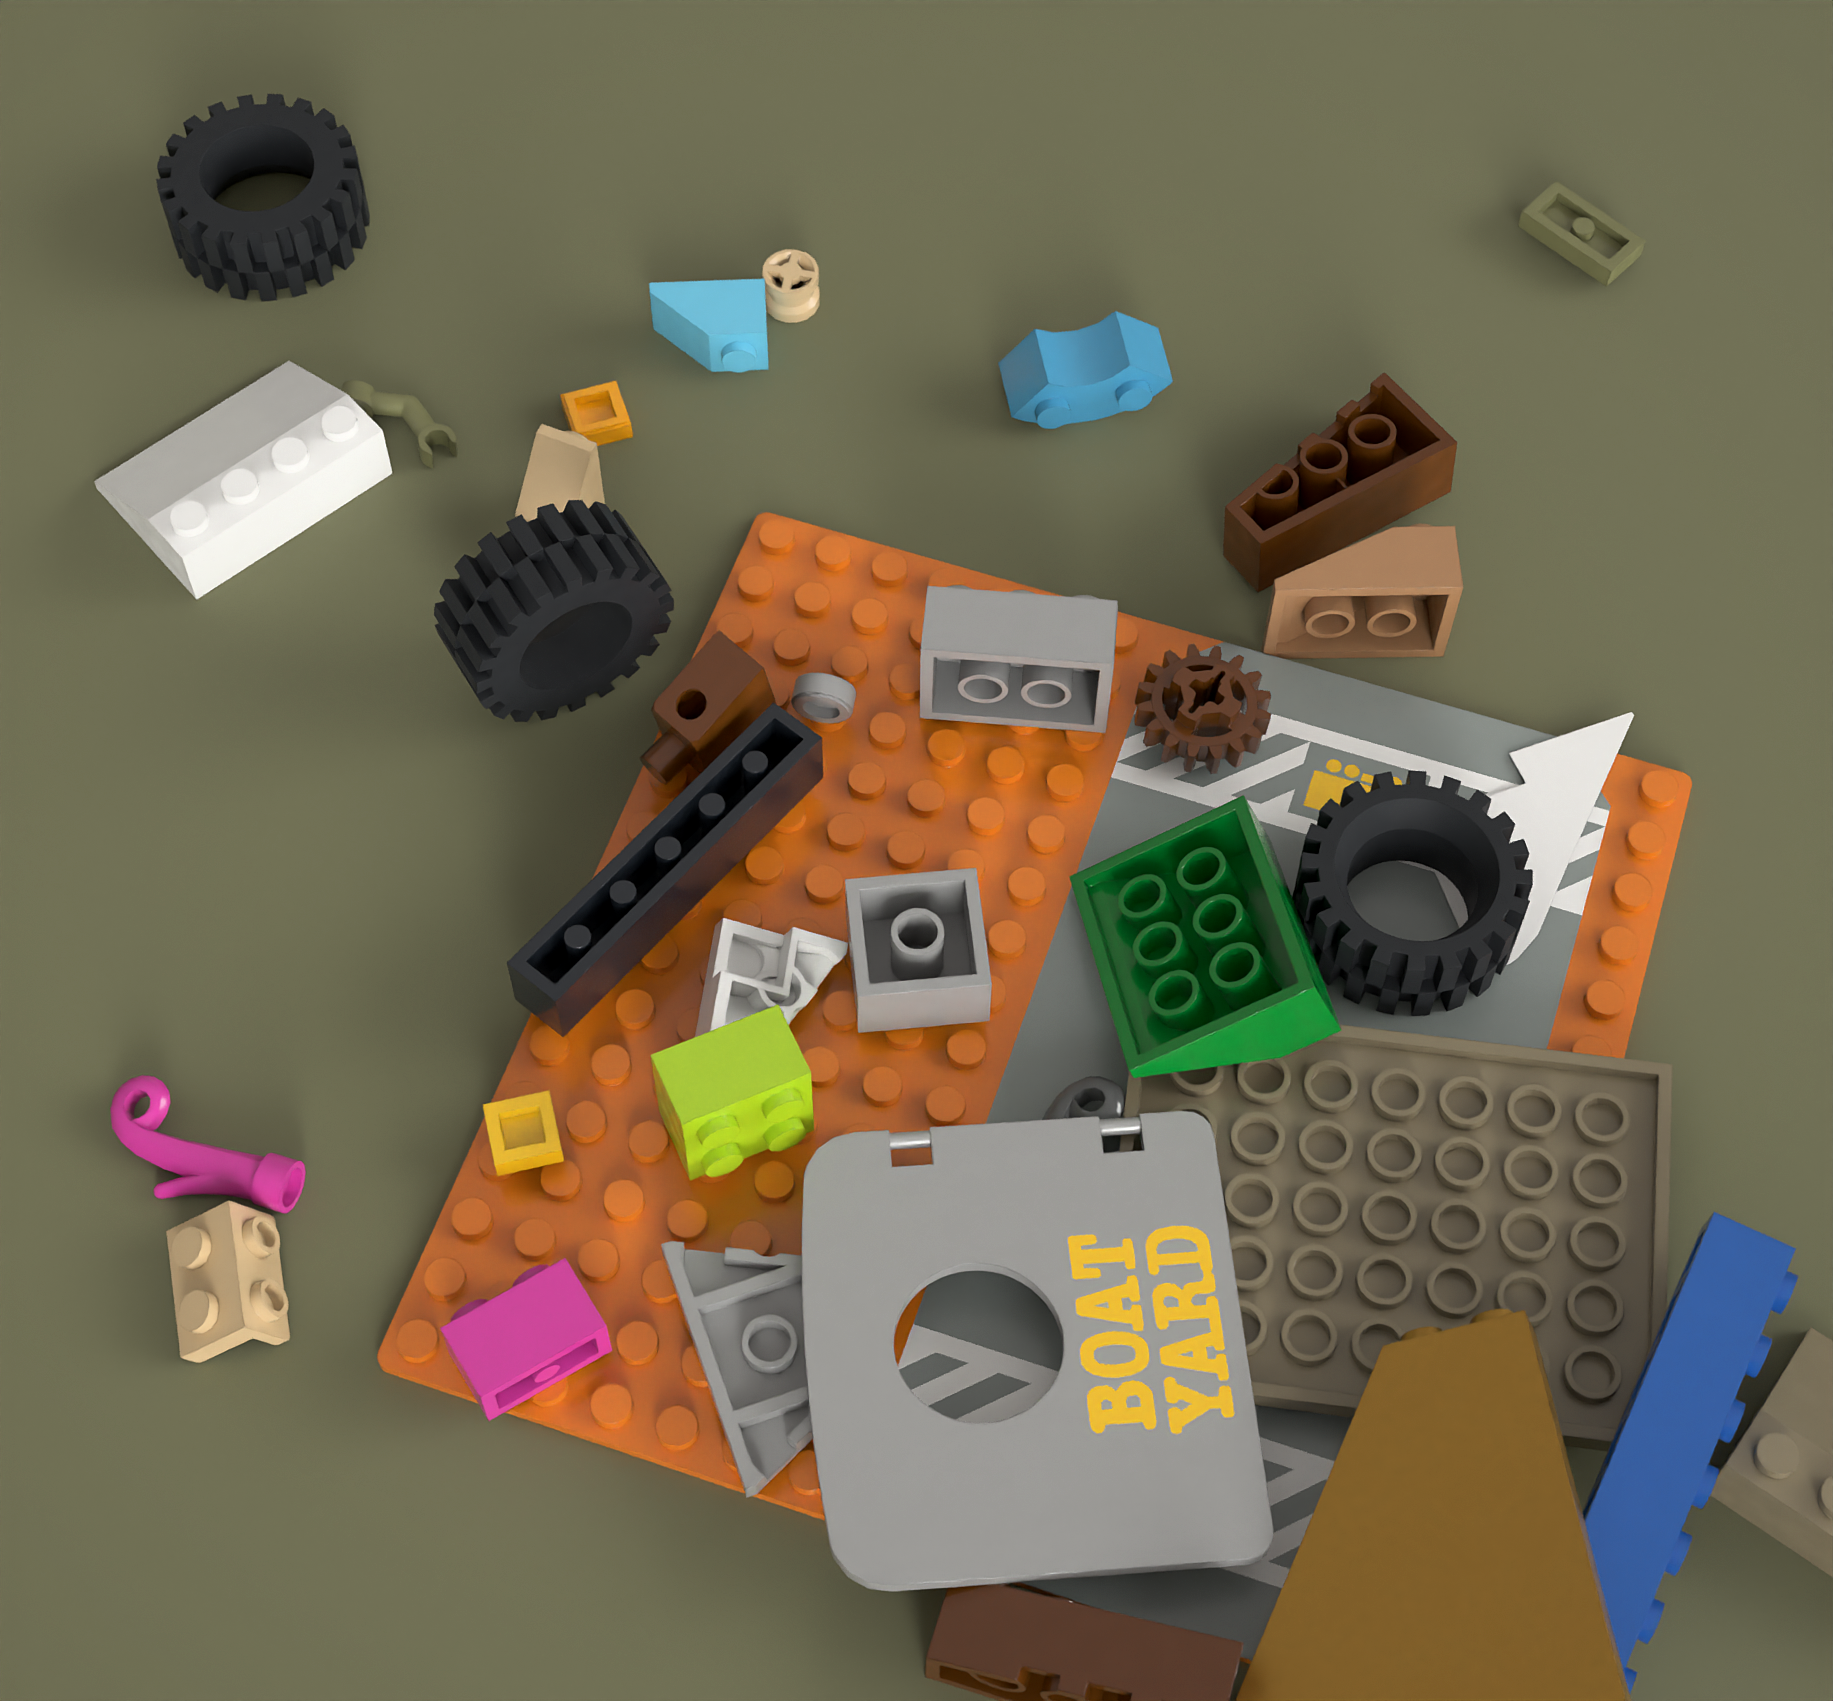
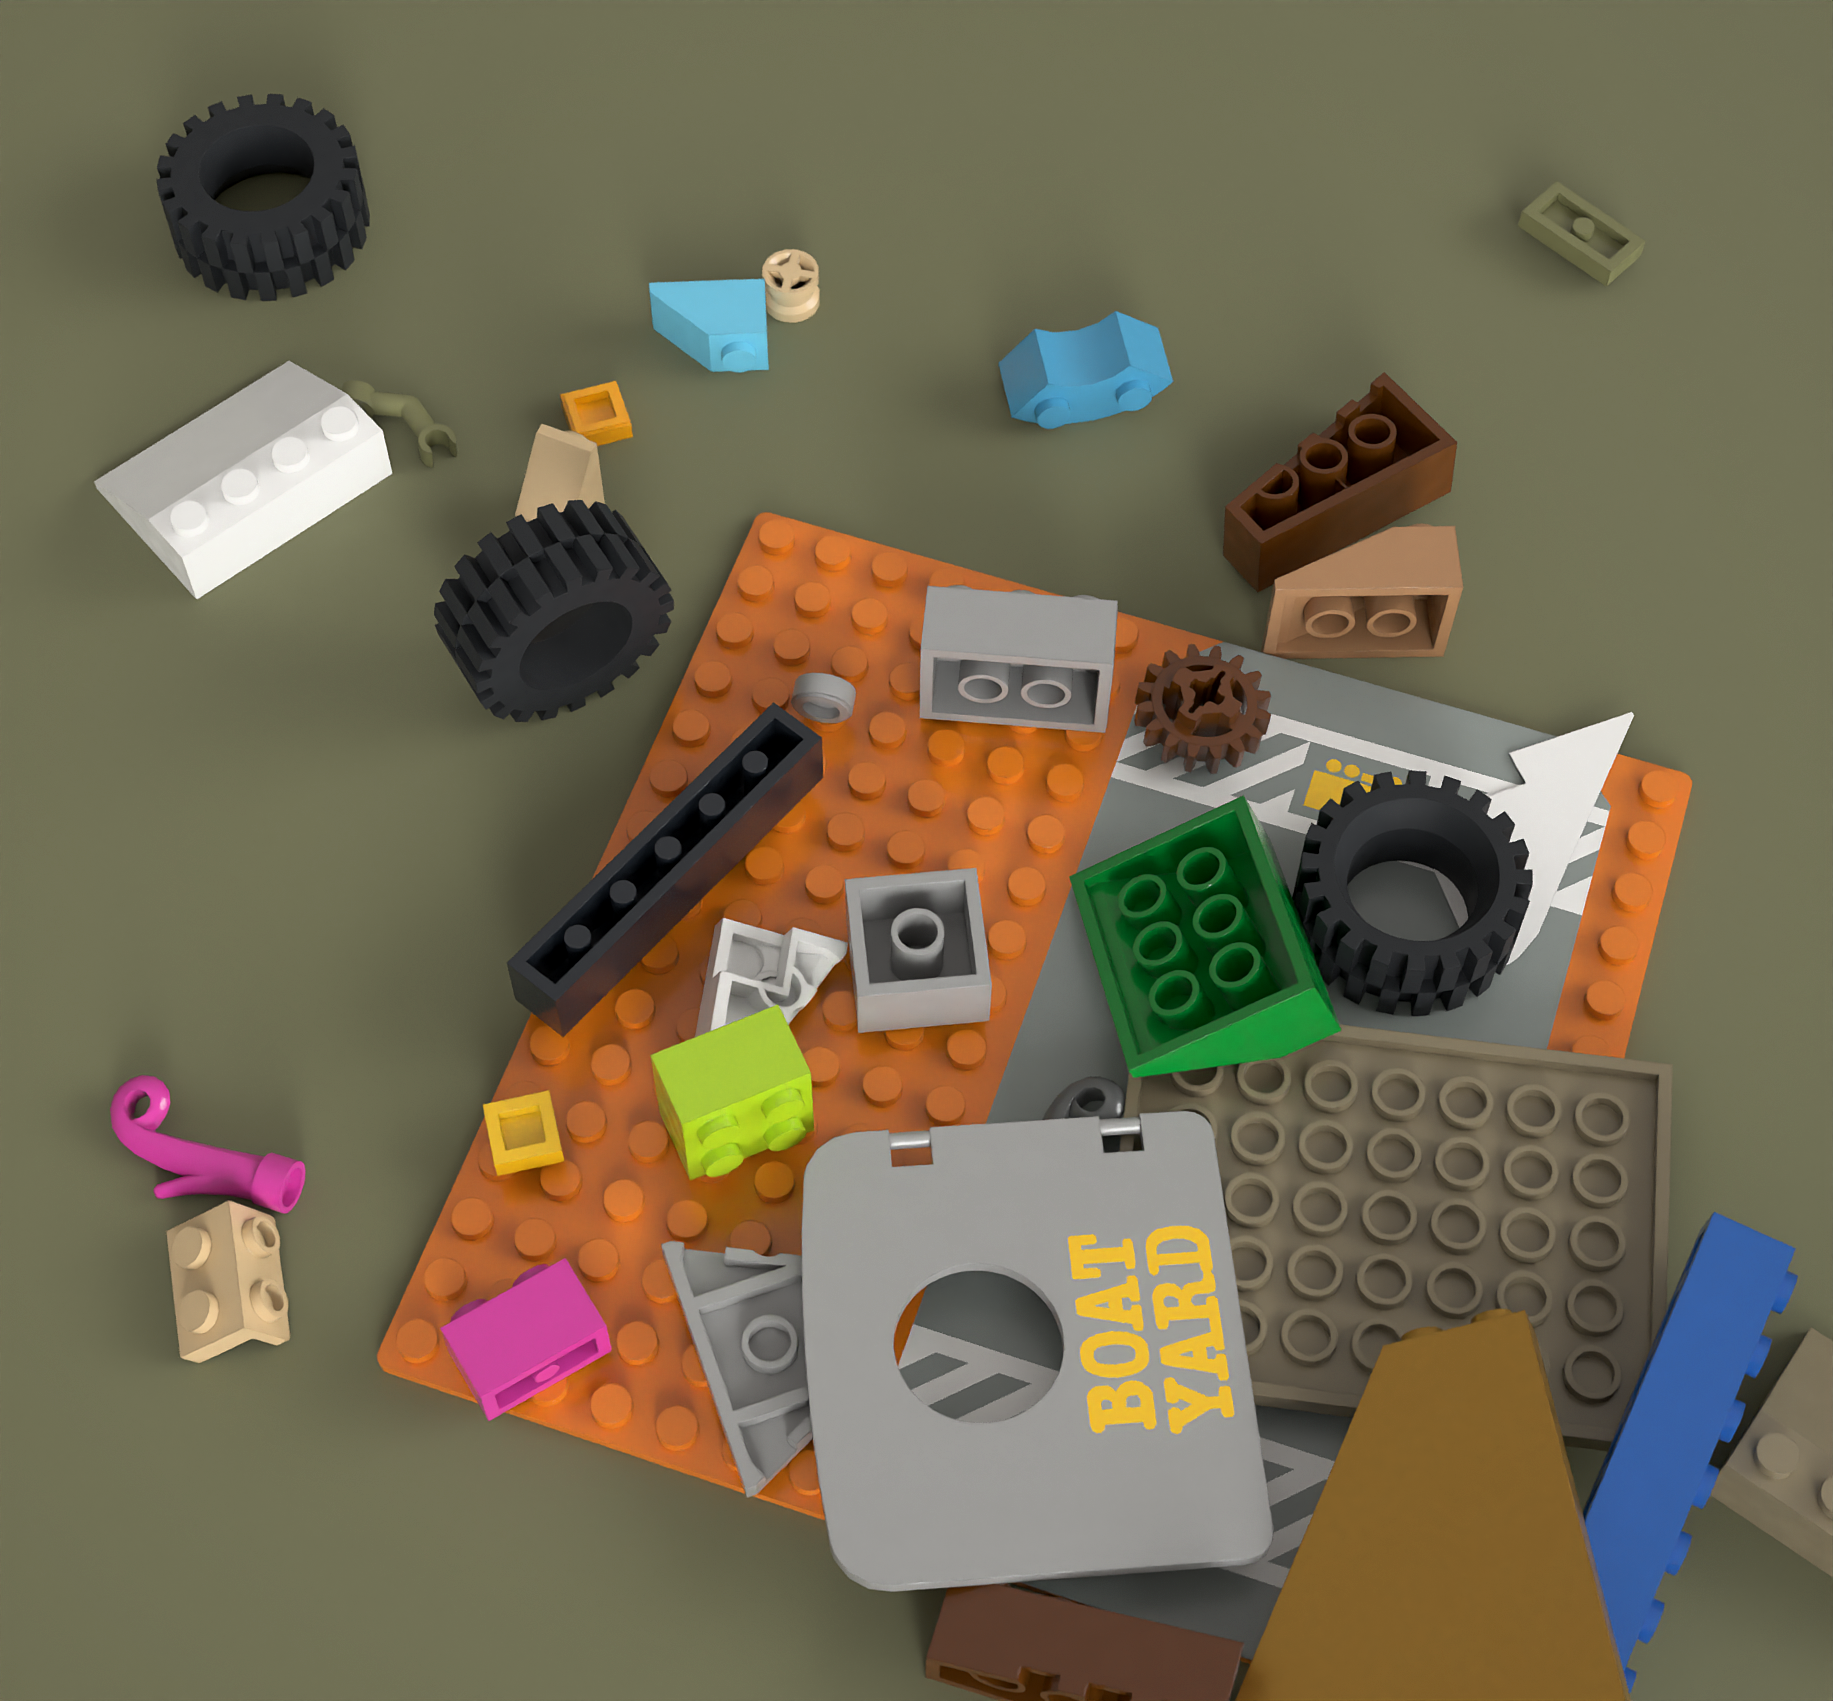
reddish brown torso [640,630,777,785] -> none

